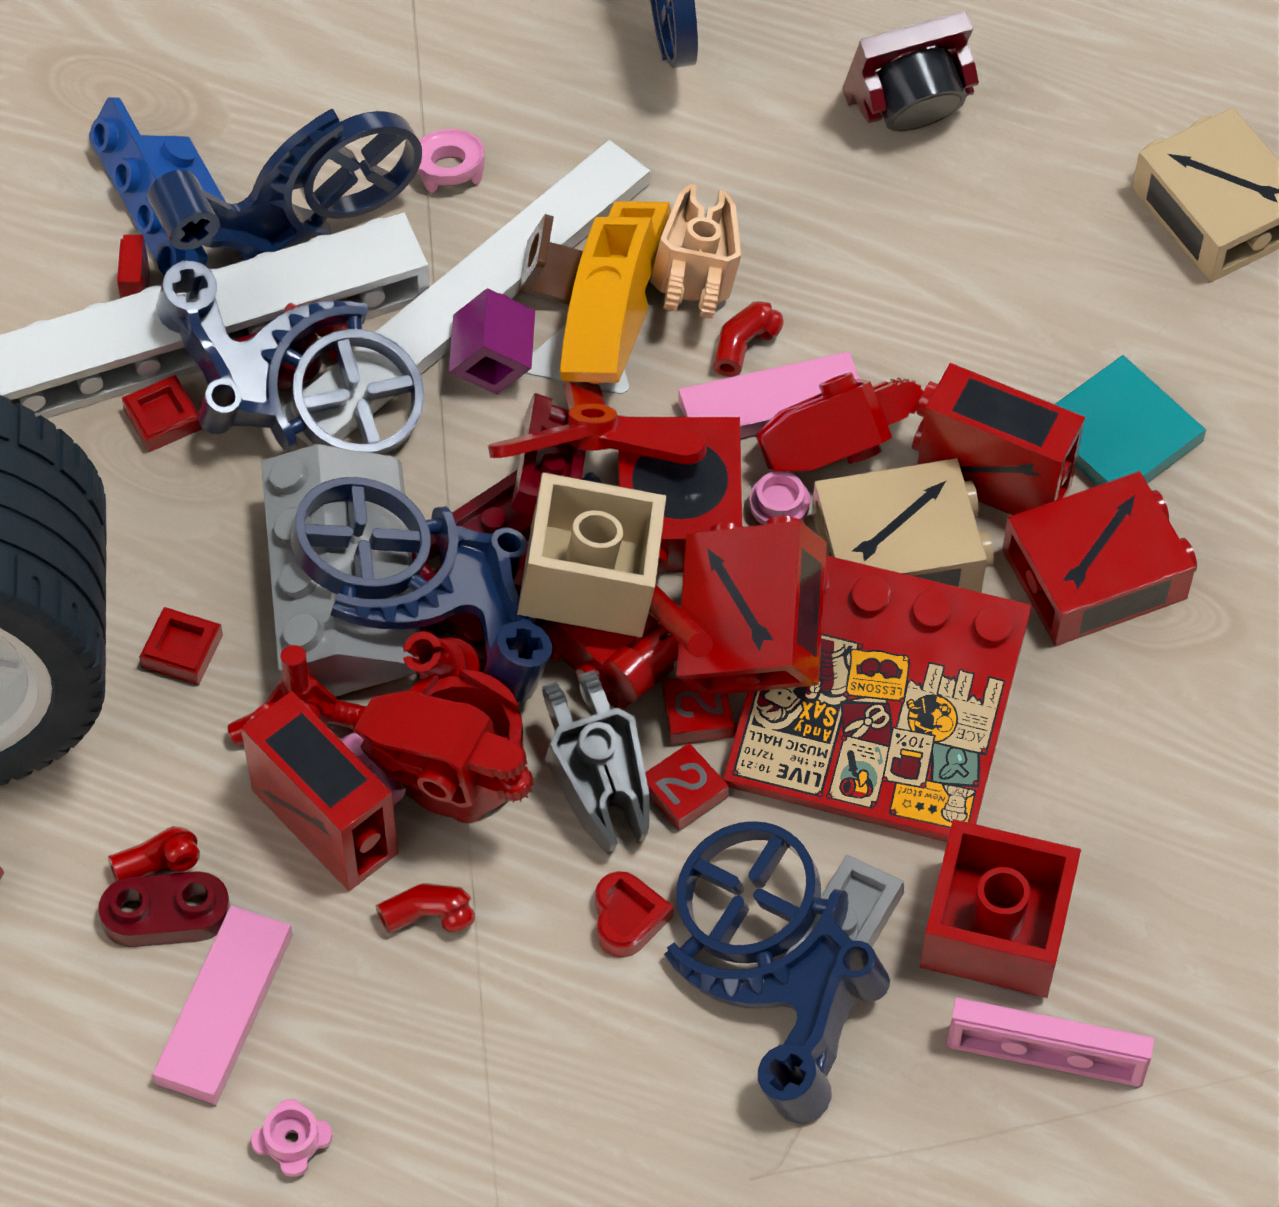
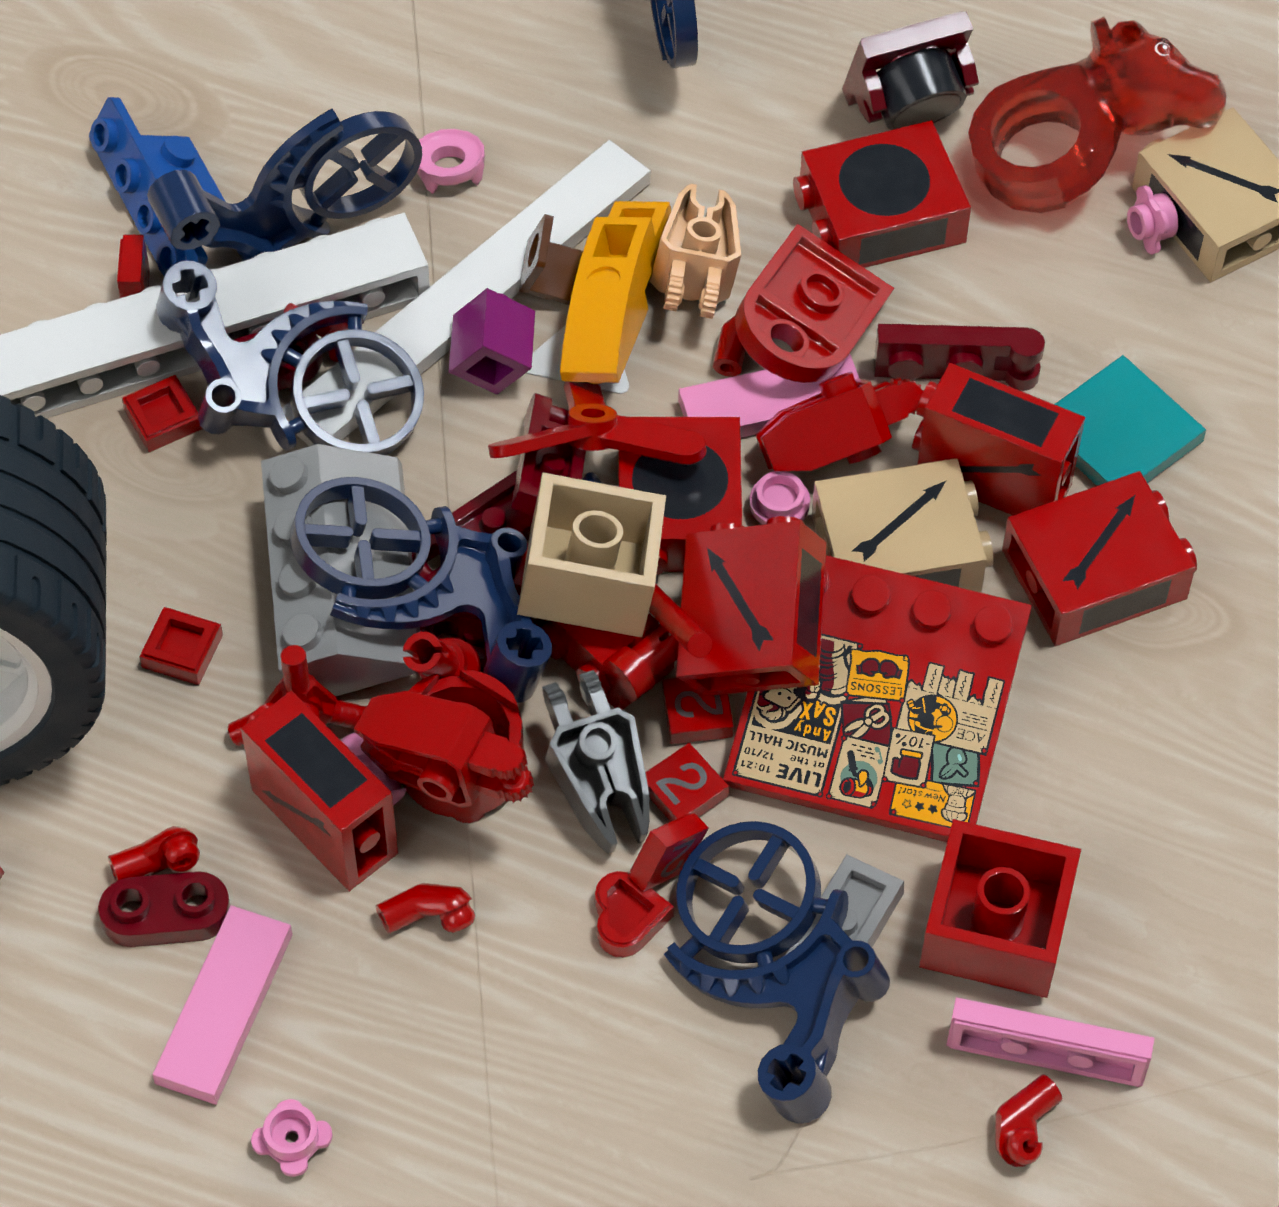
none -> red tile [629,813,709,892]
none -> red plate [735,223,894,383]
none -> red brick [793,120,971,268]
none -> dark red plate [874,323,1045,391]
none -> clear red animal [968,16,1227,213]
none -> red arm [995,1074,1063,1167]
none -> bright pink plate [1127,185,1178,254]

